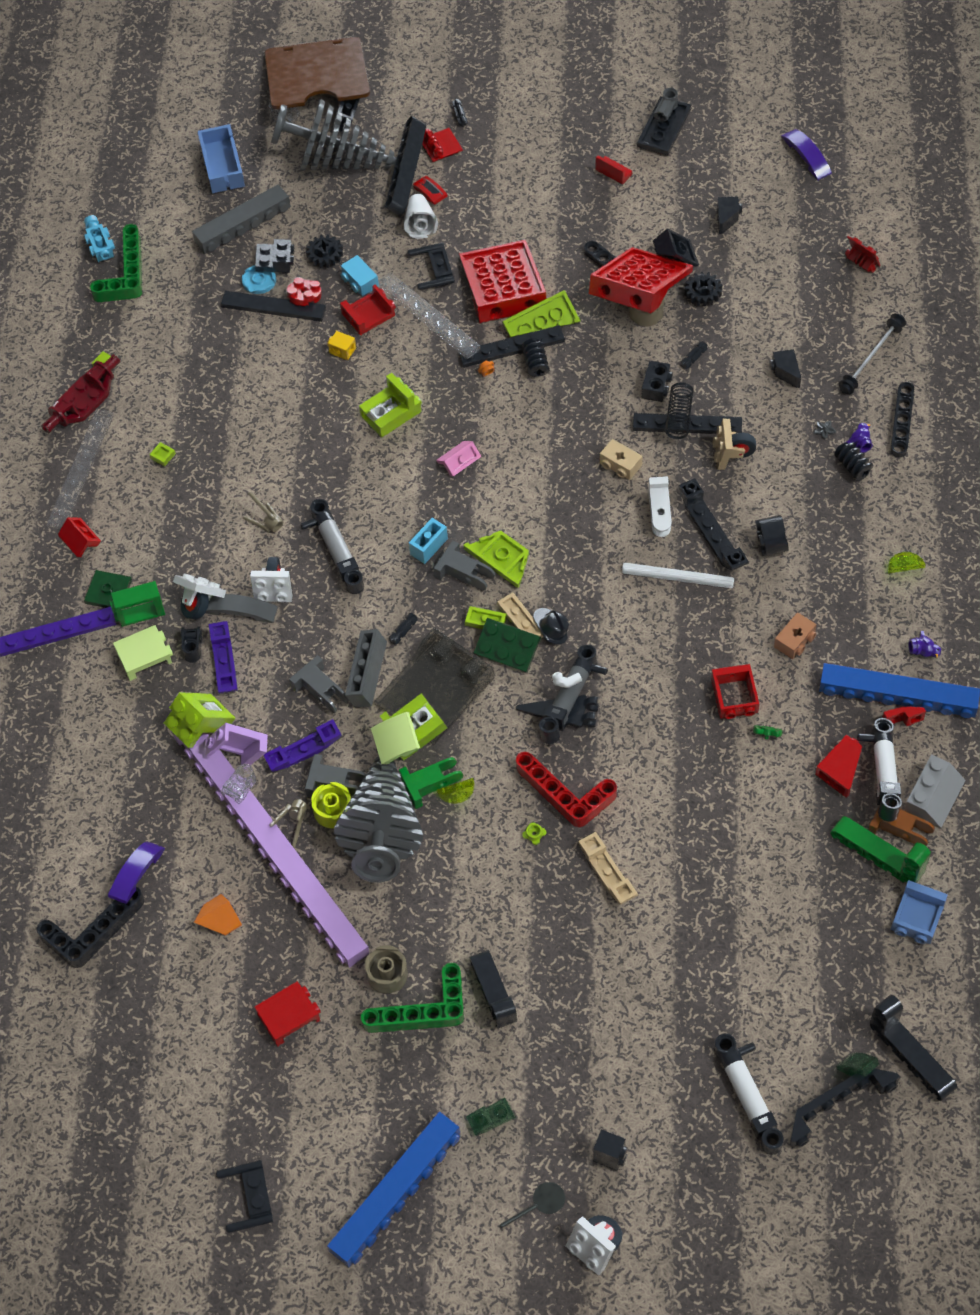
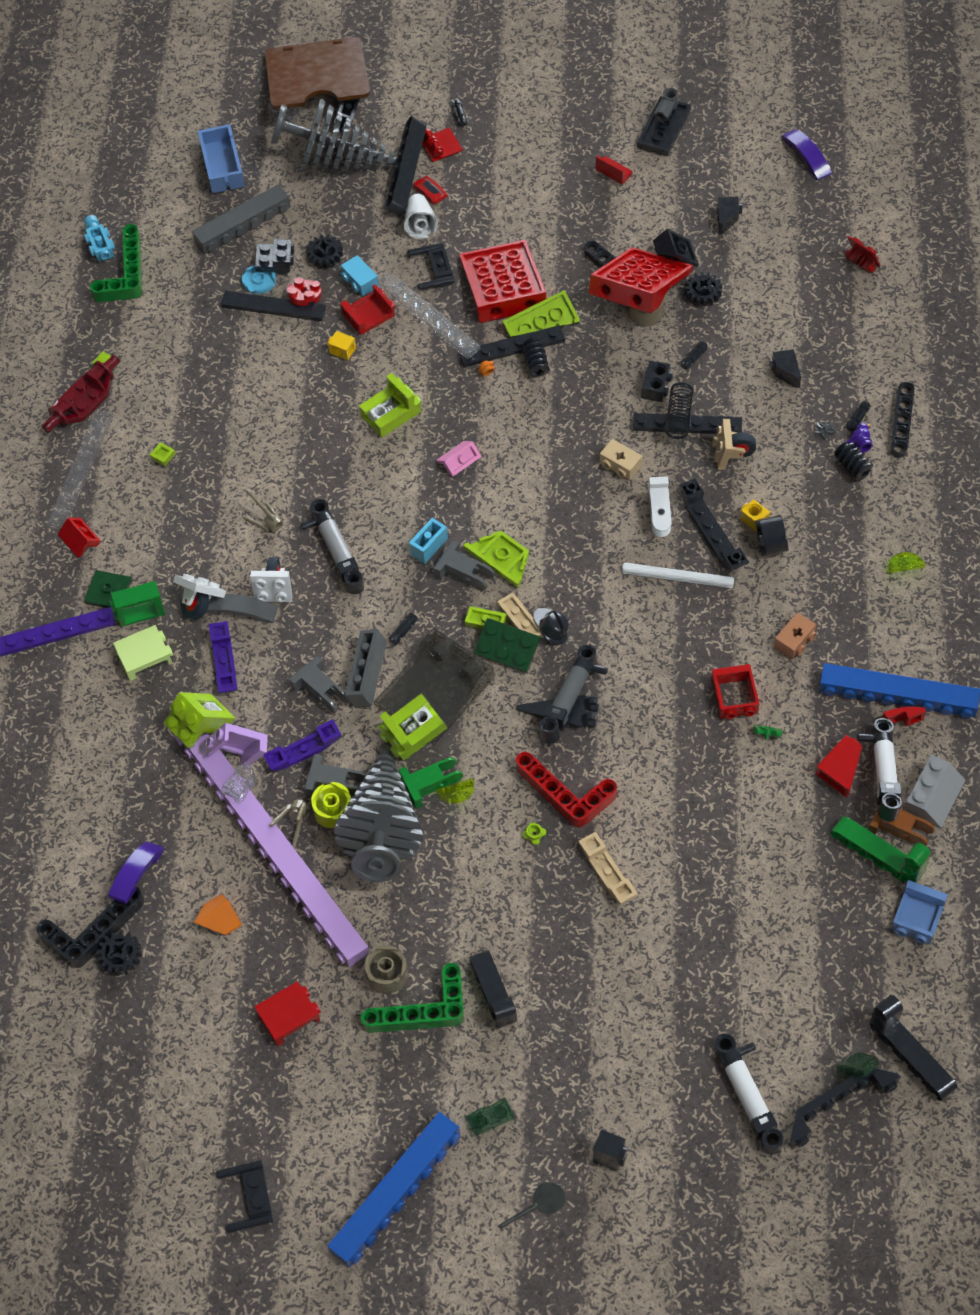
black piece [181,626,202,663] -> none
yellowish green slope [371,712,420,765] -> none
white arm [552,672,582,688] -> none
white plate [566,1215,622,1276] -> none
black axle [838,313,906,394] -> none
dark purple animal [908,631,941,658] -> none
none -> black gear [97,931,143,976]
none -> yellow brick [740,499,770,532]
none -> black axle [846,401,870,431]

